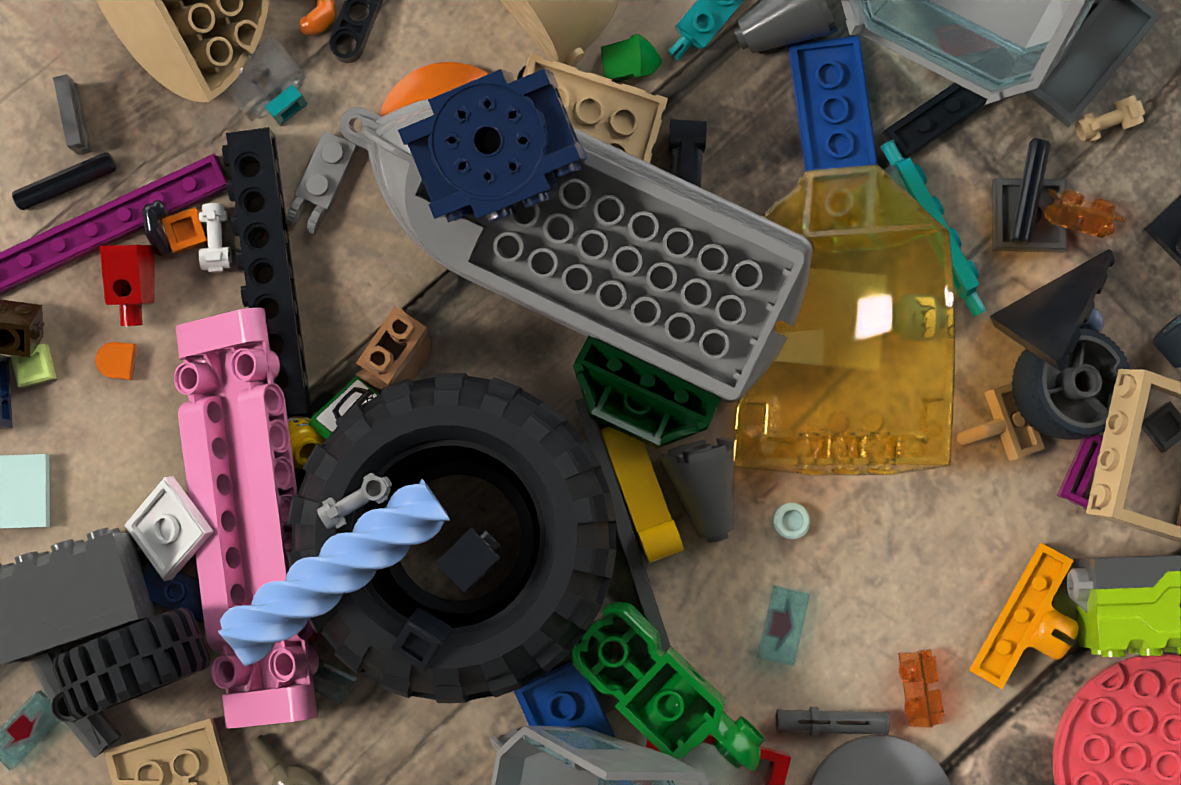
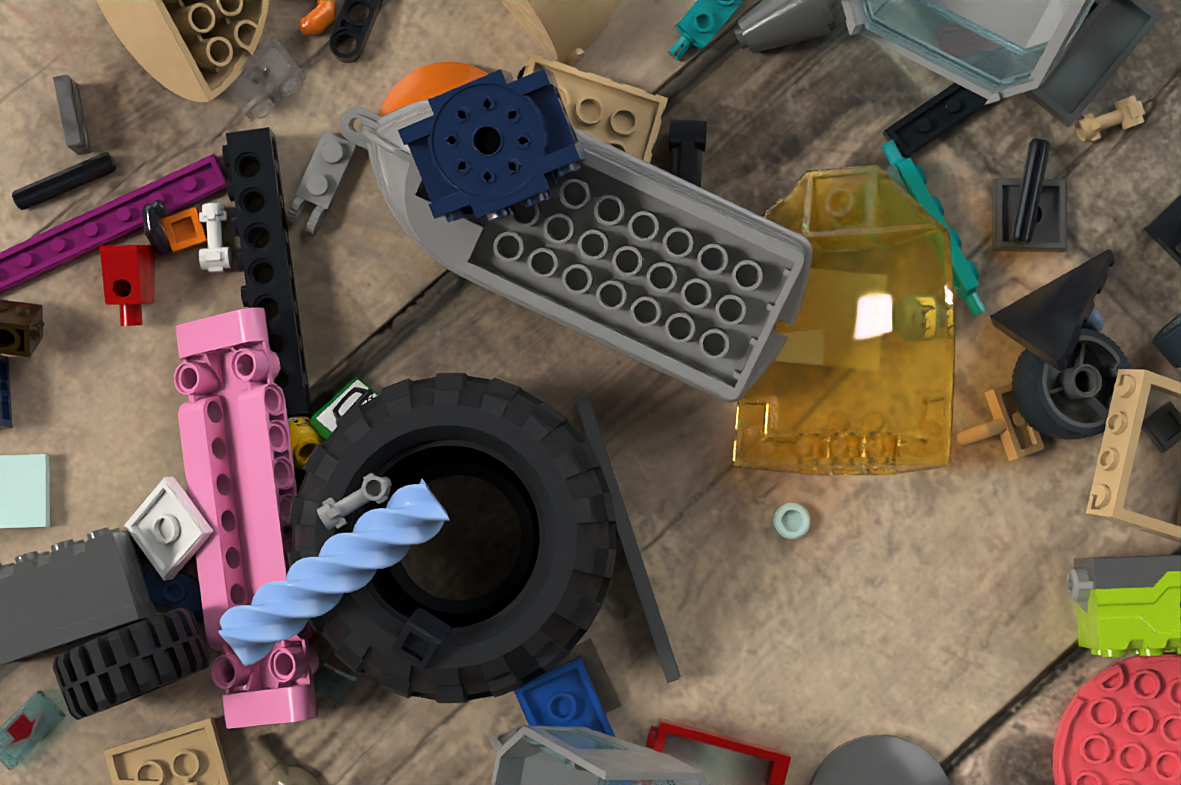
yellowish green tile [10,343,57,389] -> none
dark grey piece [31,648,122,758] -> none
orange tile [95,342,137,381] -> none
teal tile [265,84,307,126] -> none
medium nougat hips [356,306,432,390] -> none
black brick [435,528,502,593] -> none
green brick [570,602,765,772] -> none
dark green wedge [573,335,721,449] -> none
yellow beam [600,426,684,564] -> none
green tile [601,33,662,83] -> none
dark grey cone [660,437,734,543] -> none
clear light blue tile [757,585,810,666] -> none
dark grey pin [776,707,890,737] -> none
blue tile [788,36,879,186] -> none
clear orange hinge [898,649,945,728] -> none
light orange plate [968,542,1079,690] -> none
clear orange hinge [1045,188,1126,238] -> none
magenta tile [1057,434,1103,510] -> none

